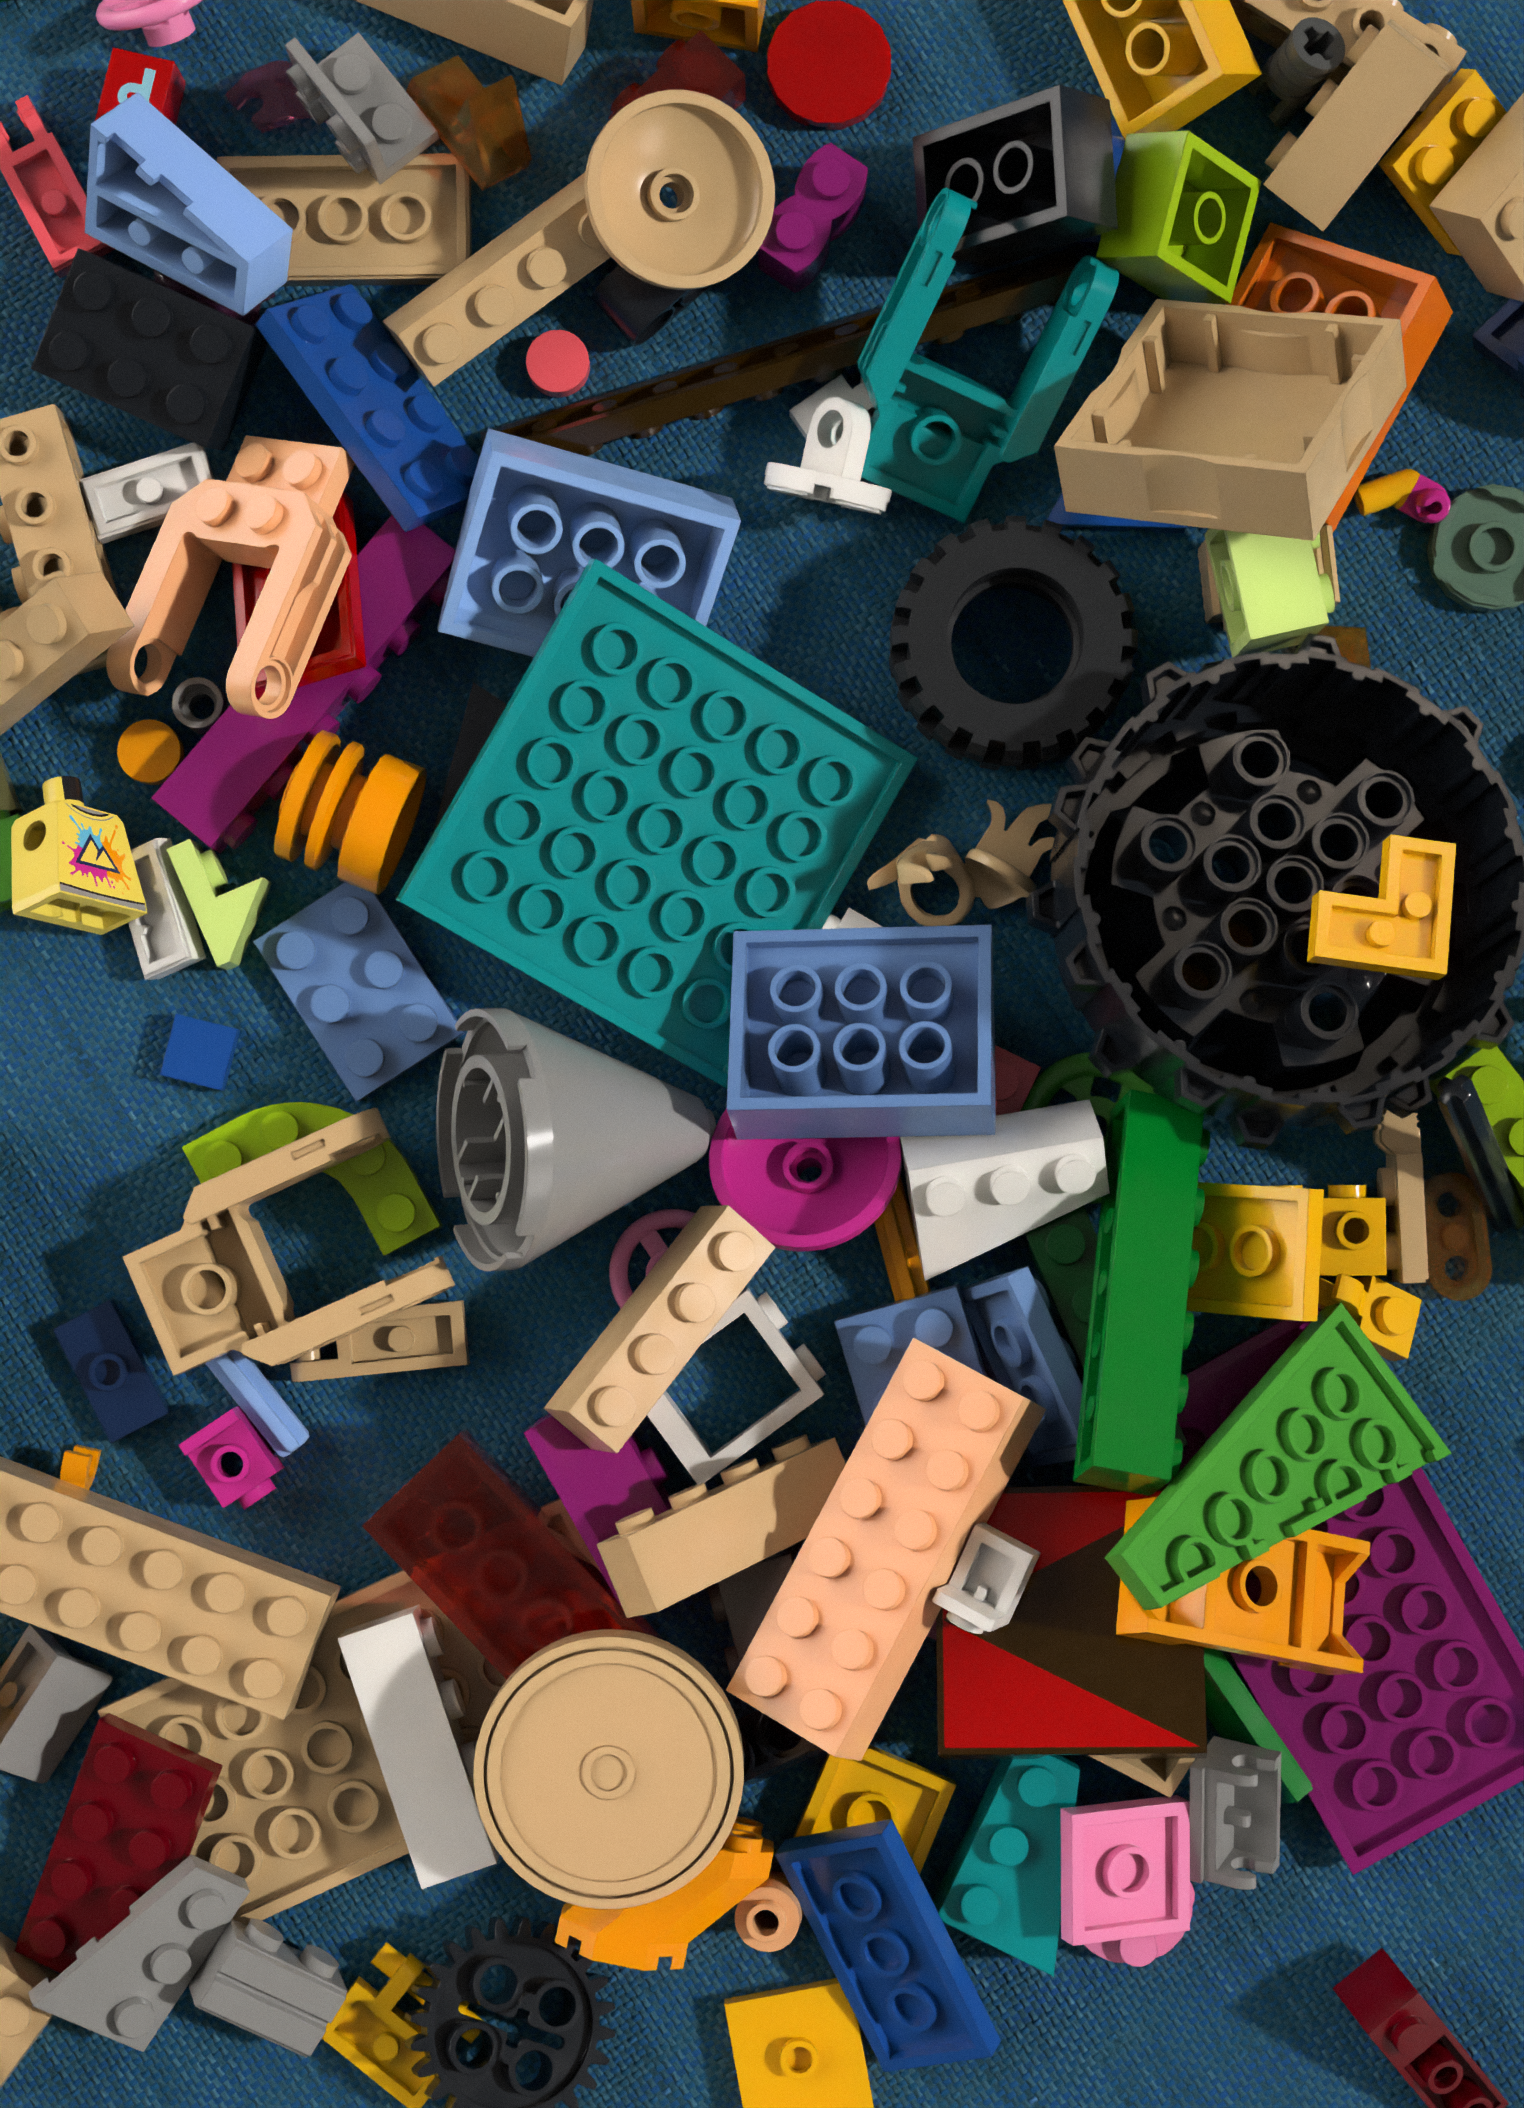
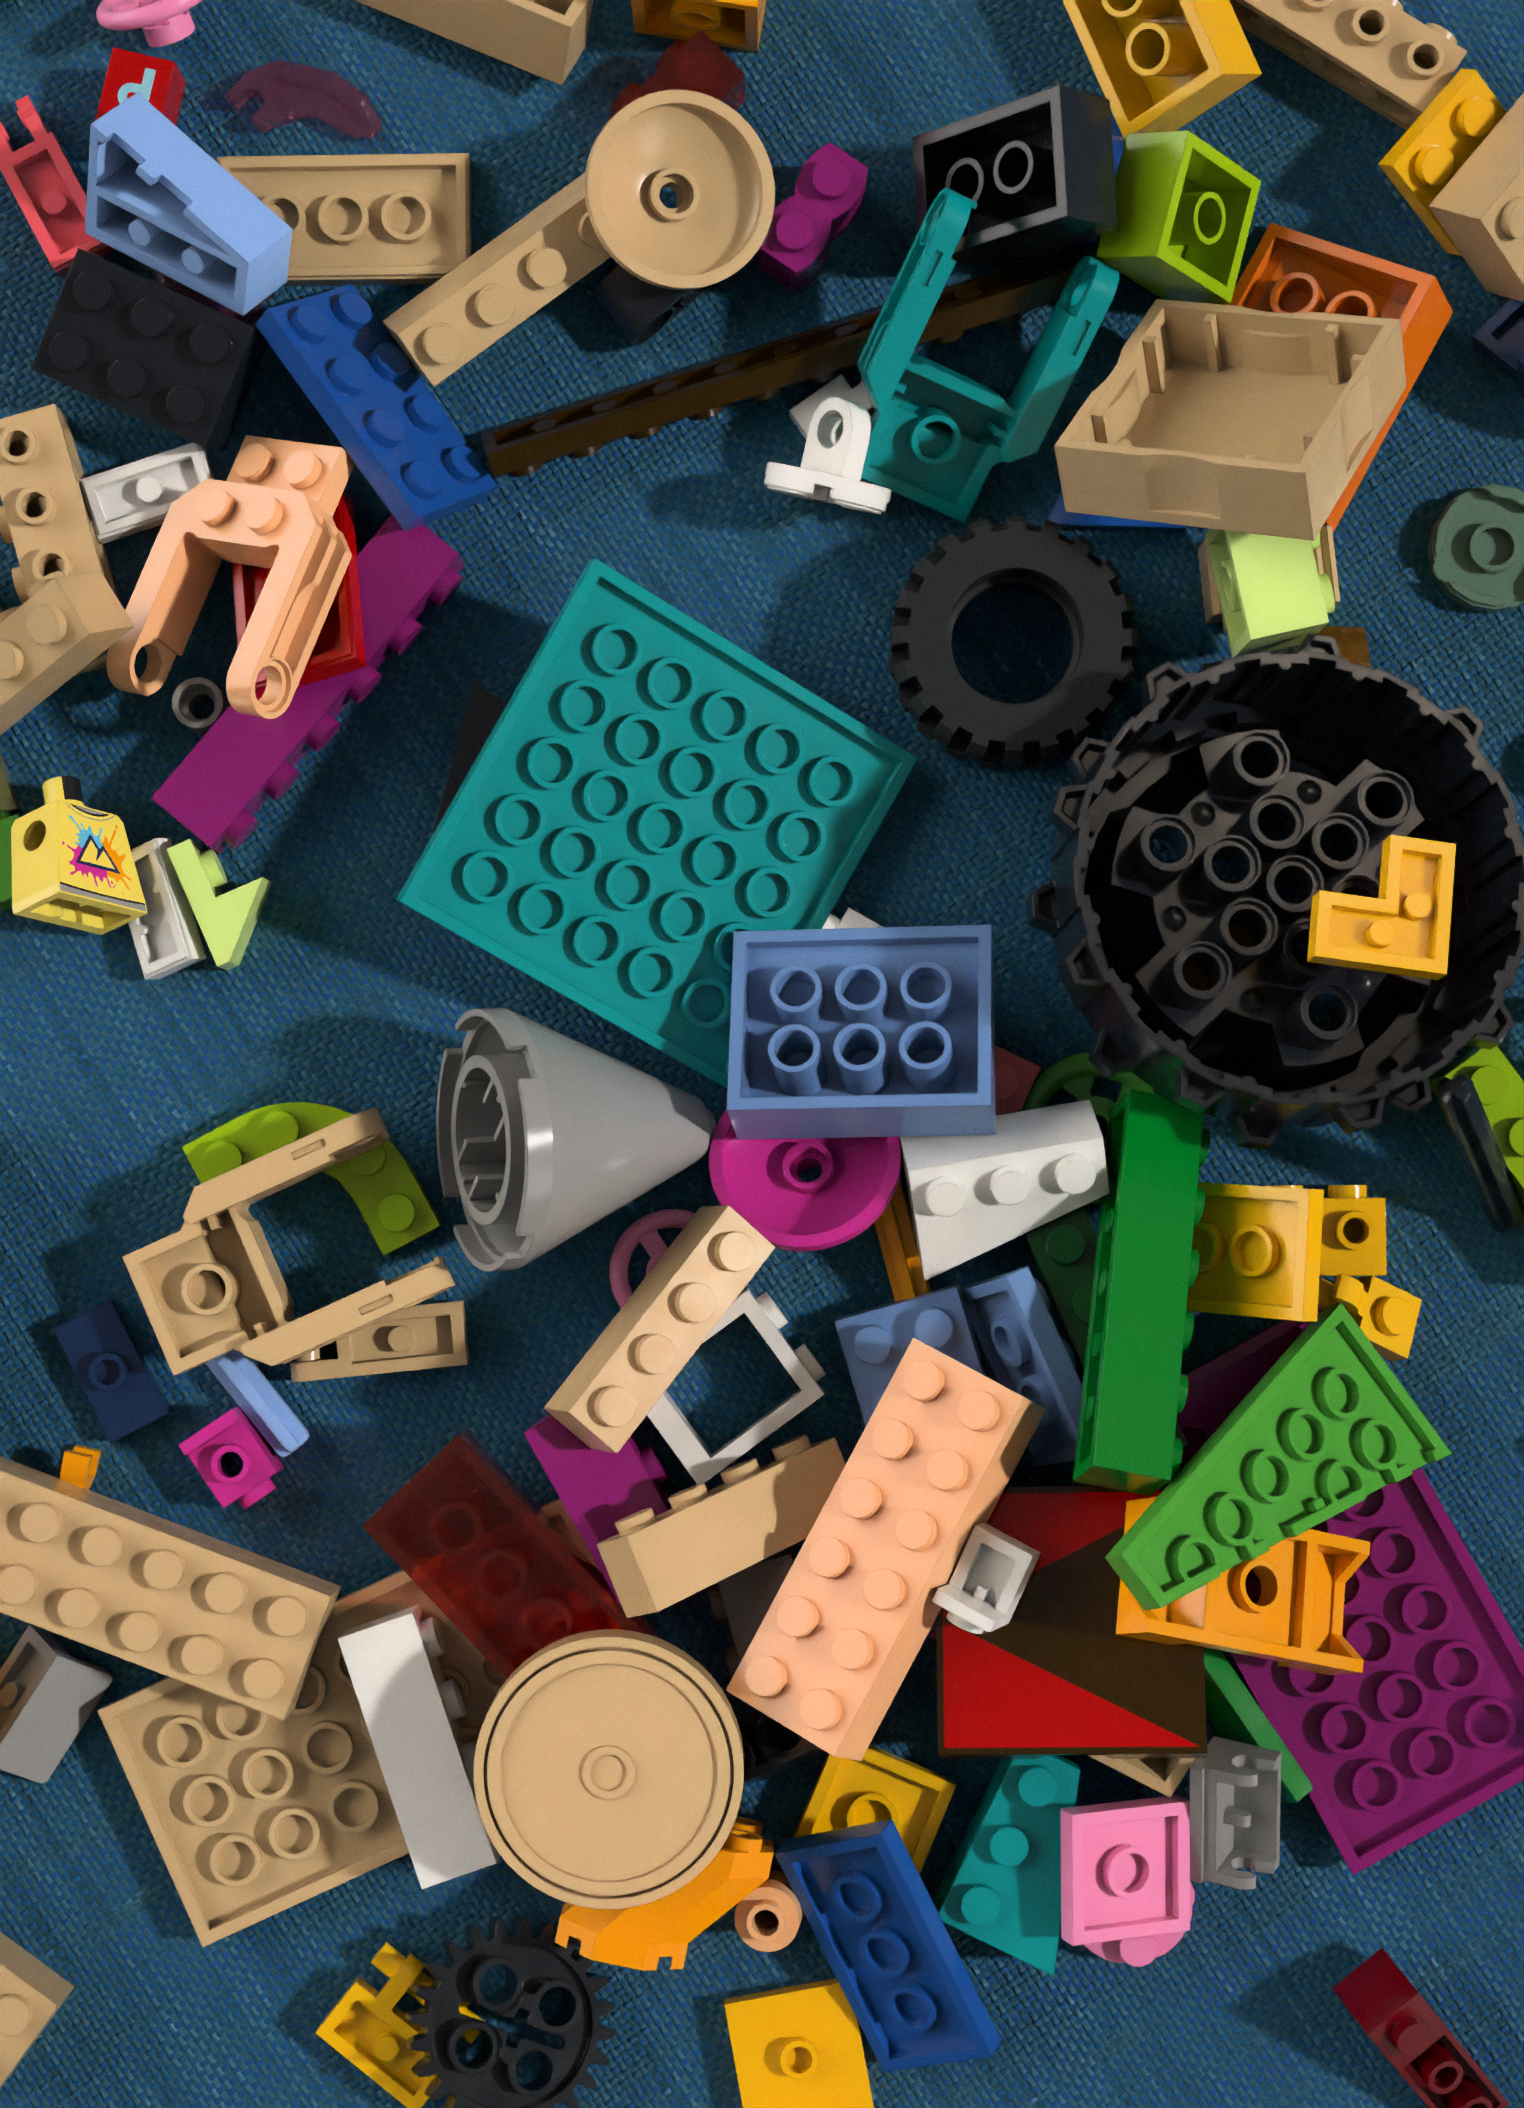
dark red plate [14,1713,223,1973] -> none
light grey wing [28,1855,250,2052] -> none
light orange tile [117,719,184,785] -> none
blue tile [160,1013,241,1091] -> none
light grey brick [188,1919,347,2058] -> none
medium blue plate [253,883,466,1102] -> none
light orange wheel [274,730,427,895] -> none
light grey bracket [284,32,440,185] -> none
clear orange slope [406,55,532,191] -> none
light blue slope [437,428,741,657] -> none
coral tile [526,330,590,398] -> none
red tile [767,1,891,130] -> none
tan piece [867,834,976,926] -> none
tan piece [965,800,1054,909] -> none
dark grey hinge [1247,17,1345,128] -> none
tan brick [1263,19,1452,231] -> none
arm [1354,469,1451,524] -> none
tan hinge [1372,1108,1429,1284] -> none
clear orange plate [1424,1173,1492,1301] -> none

